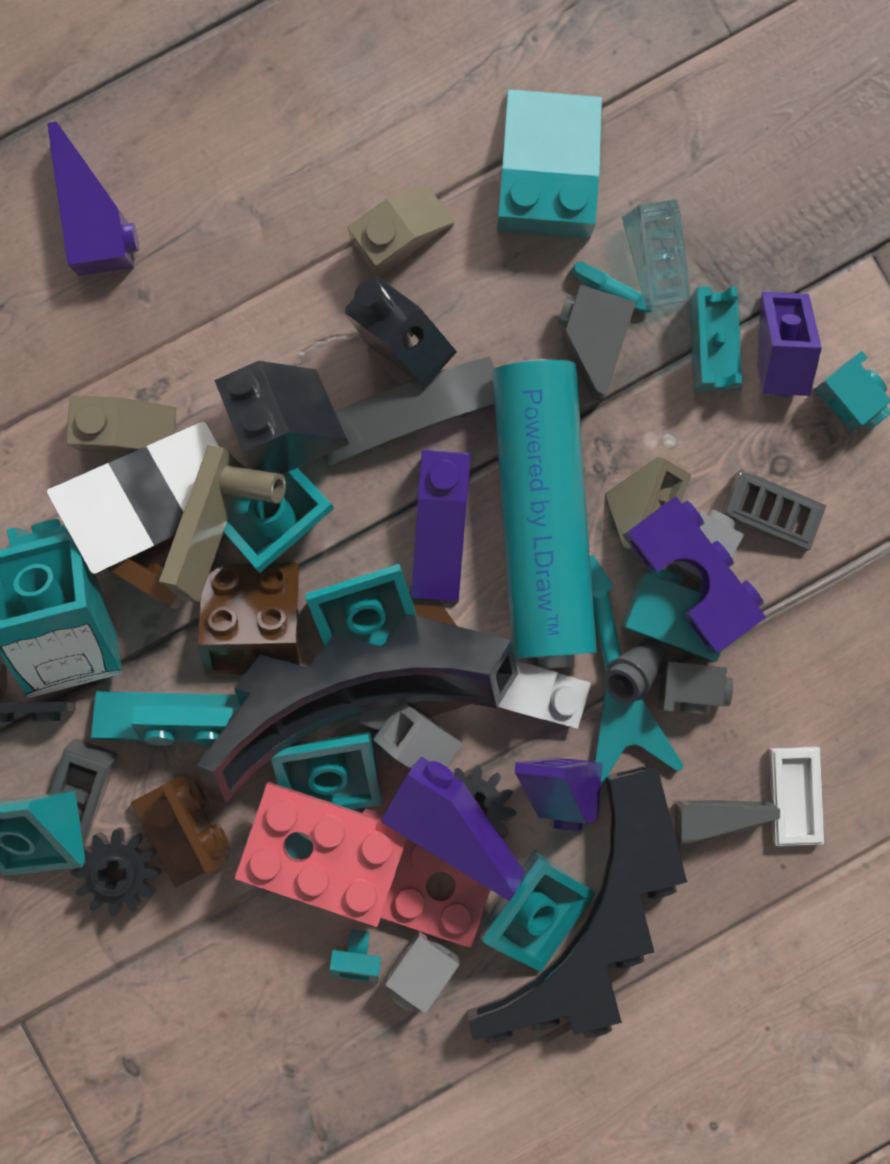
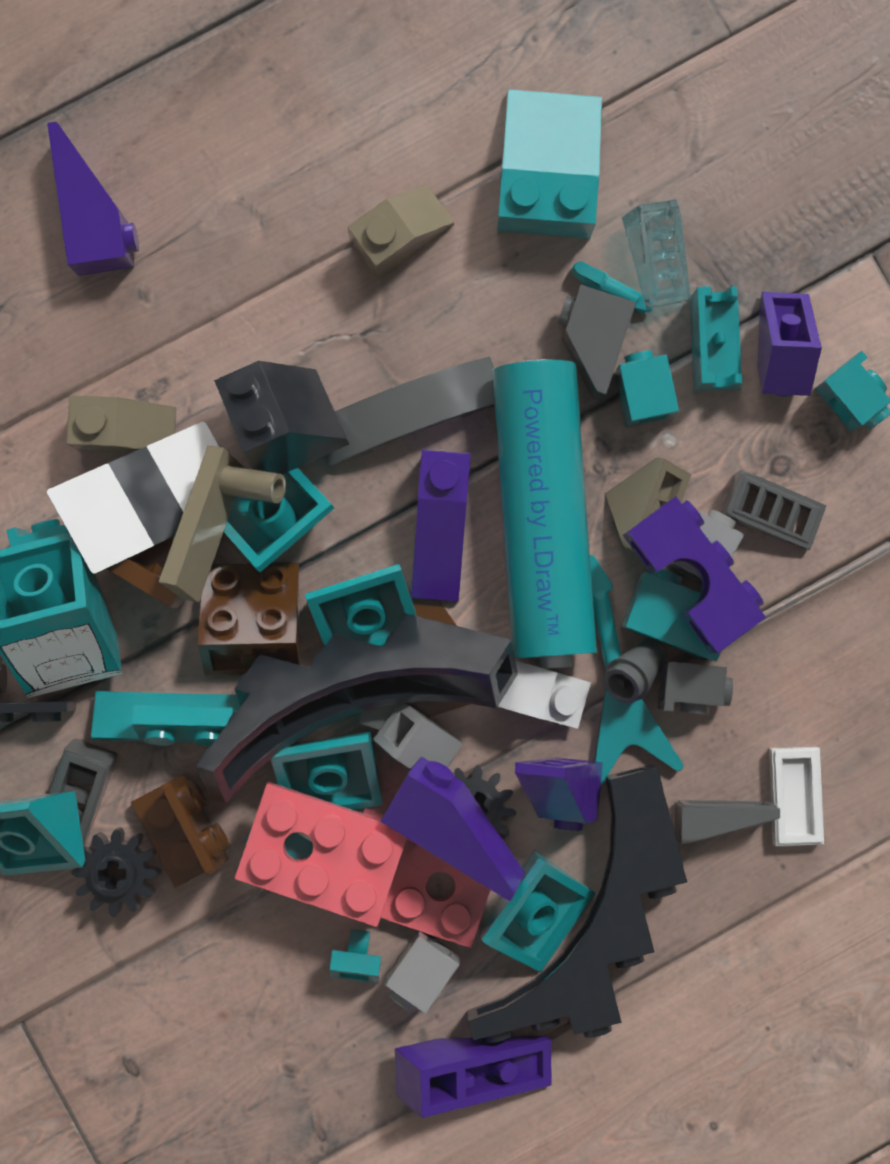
black torso [344,277,457,388] -> none
none -> dark purple slope [395,1036,552,1118]
none -> teal brick [614,350,679,428]

